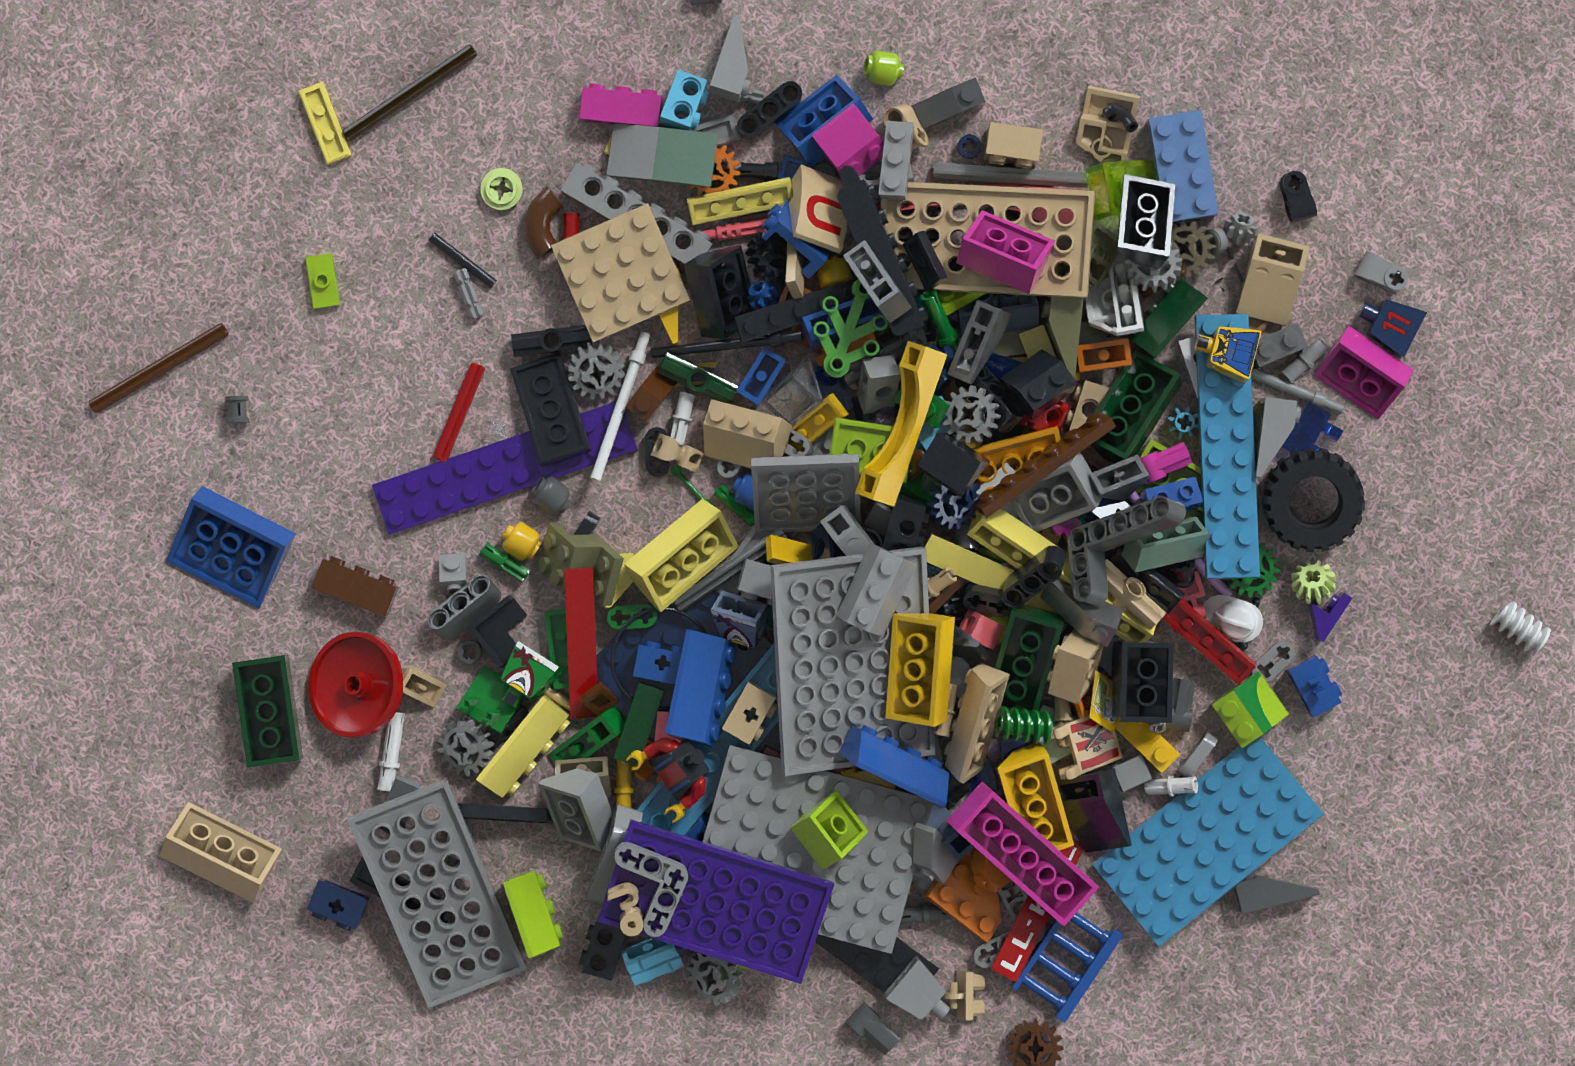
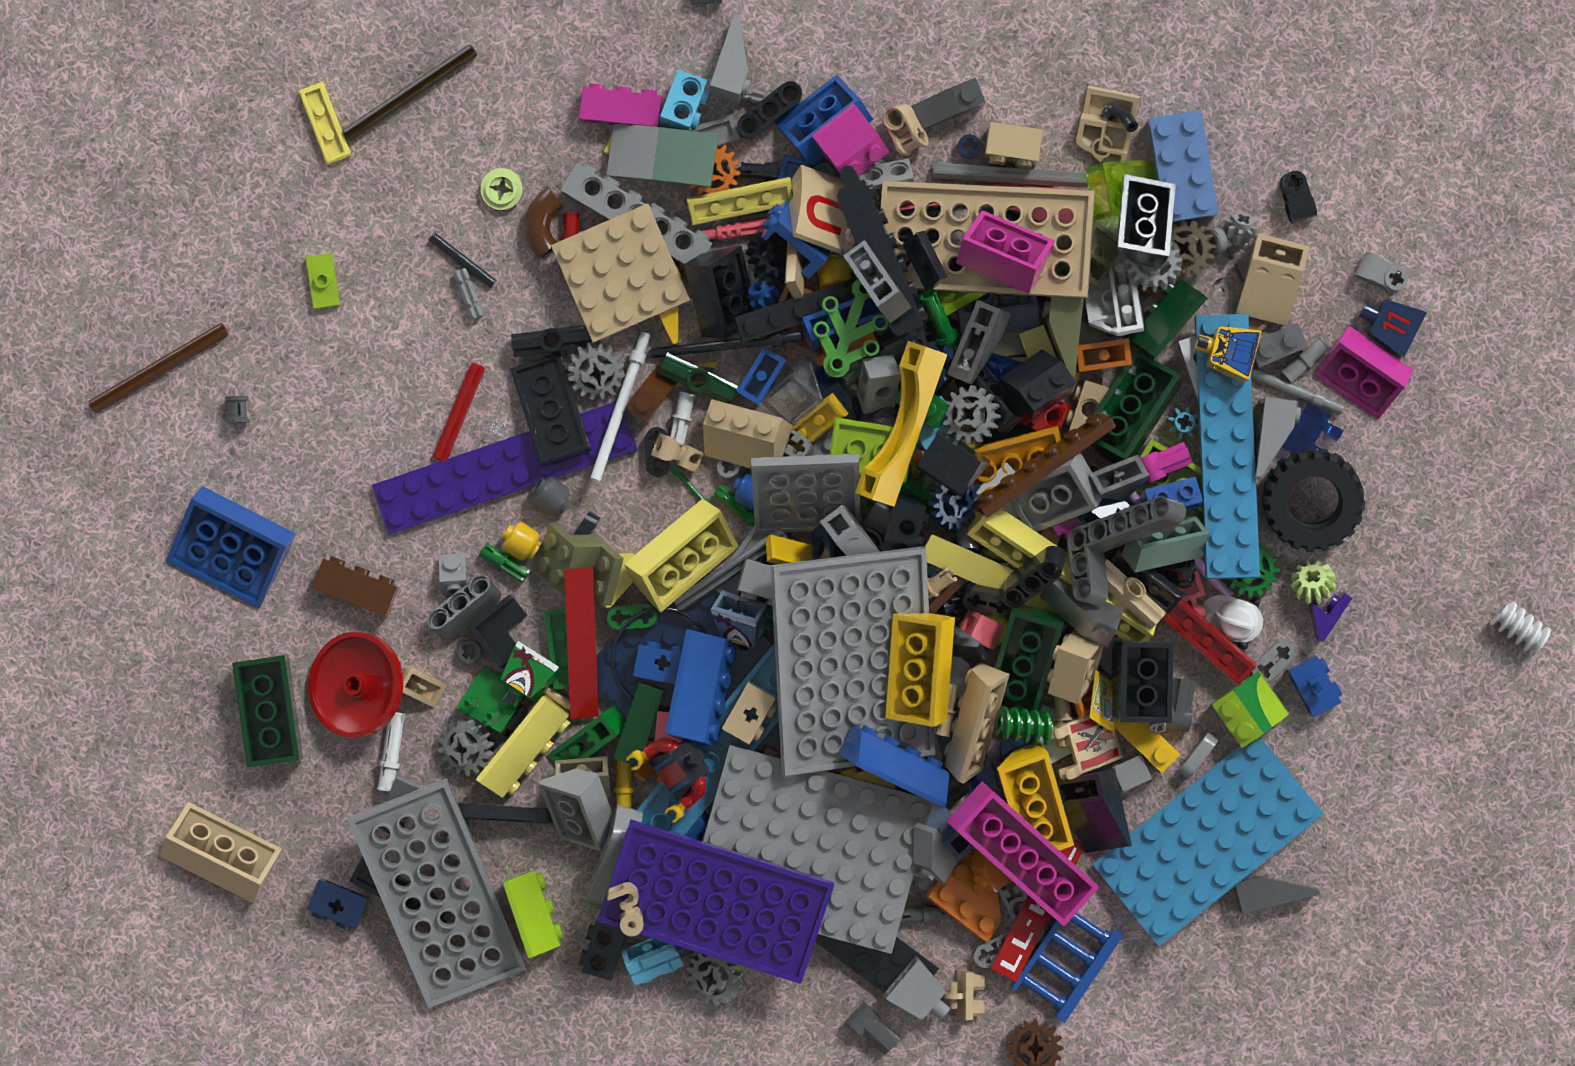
reddish brown plate [580,681,619,716] -> none
light grey beam [614,842,688,937] -> none
lime slope [790,790,869,870] -> none
light grey slope [836,543,917,636] -> none
lime head [863,50,904,87] -> none
light grey plate [878,121,914,200] -> none
white axle [1144,776,1198,797] -> none

